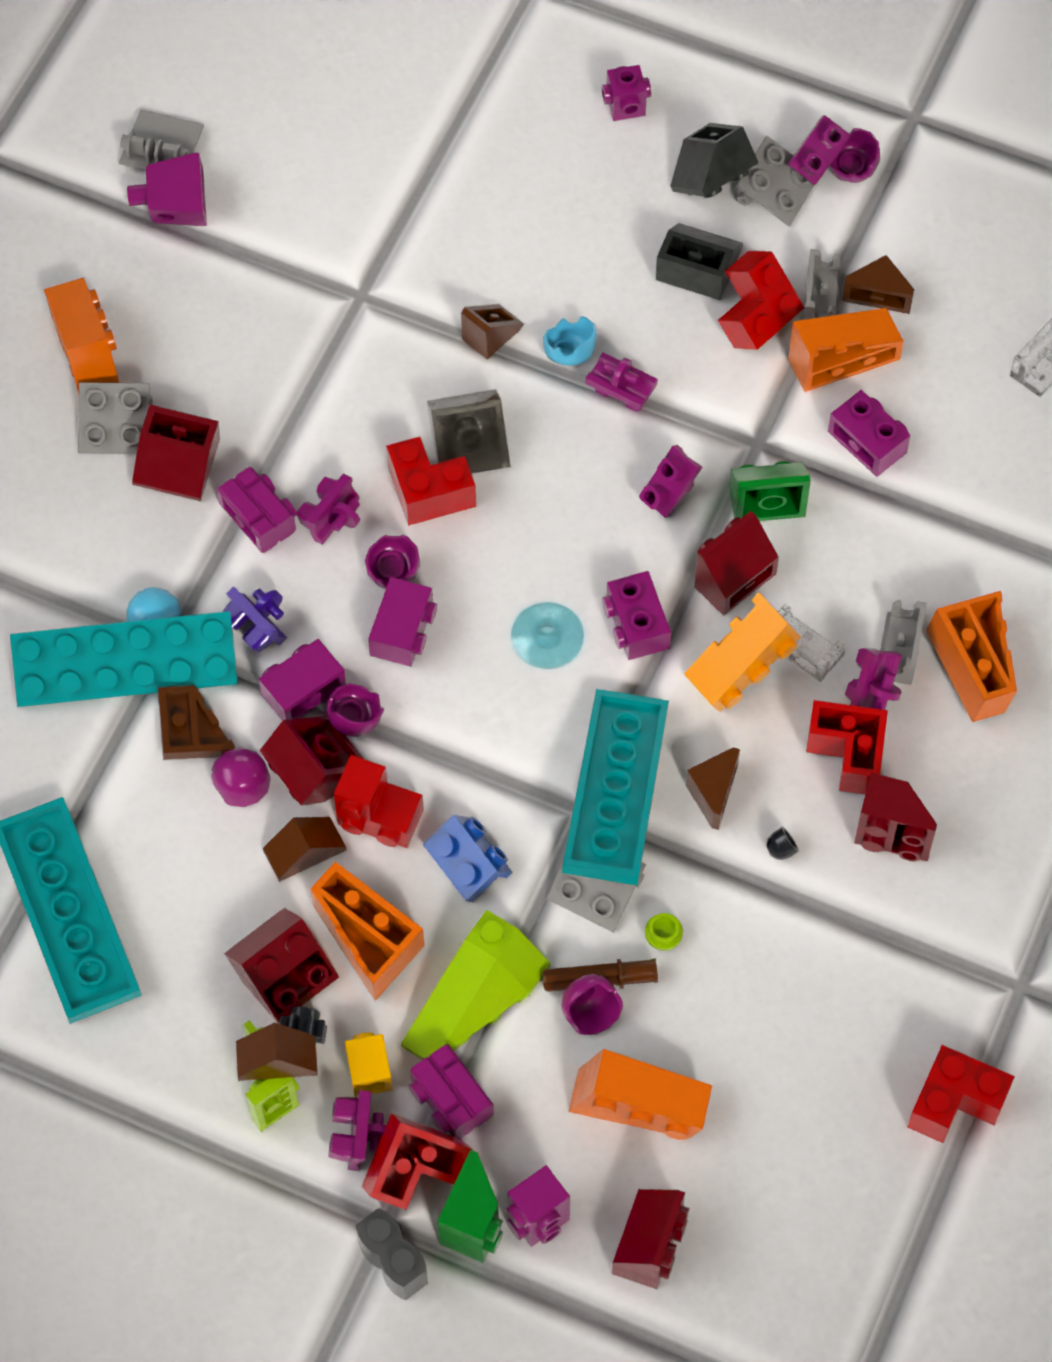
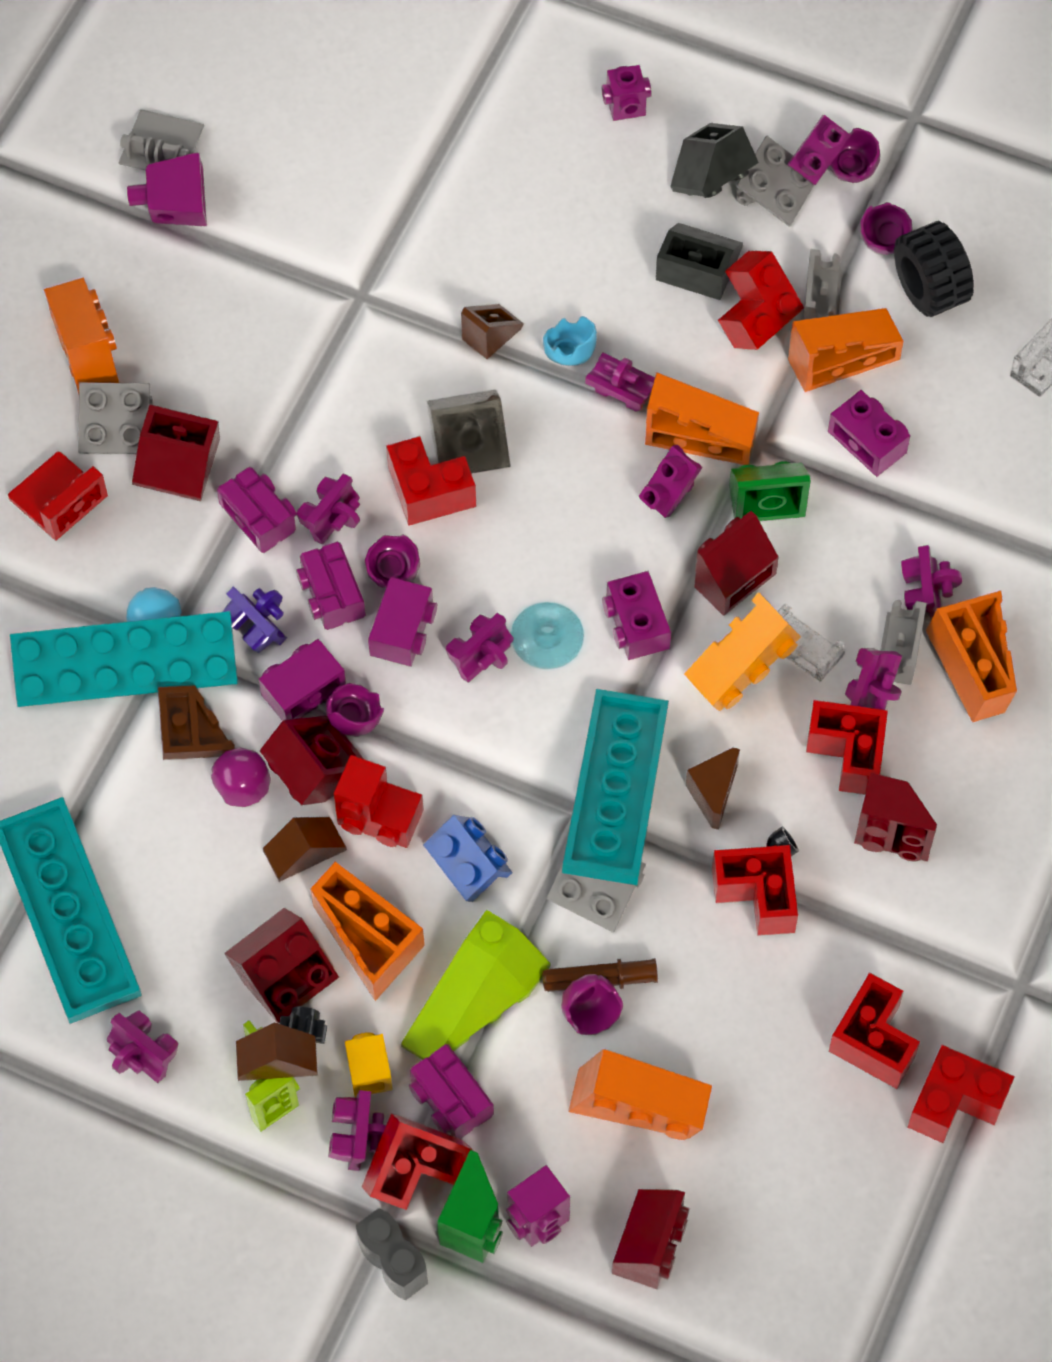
lime plate [645,913,683,951] -> none
reddish brown slope [842,255,914,314] -> none
none -> red bracket [8,452,108,541]
none -> magenta hips [107,1010,179,1083]
none -> magenta brick [296,541,366,630]
none -> magenta hips [445,612,514,683]
none -> orange wedge [645,372,759,465]
none -> red brick [712,845,798,936]
none -> red brick [828,972,920,1089]
none -> magenta hair [860,202,913,255]
none -> black tyre [894,221,974,317]
none -> magenta hips [901,545,962,619]

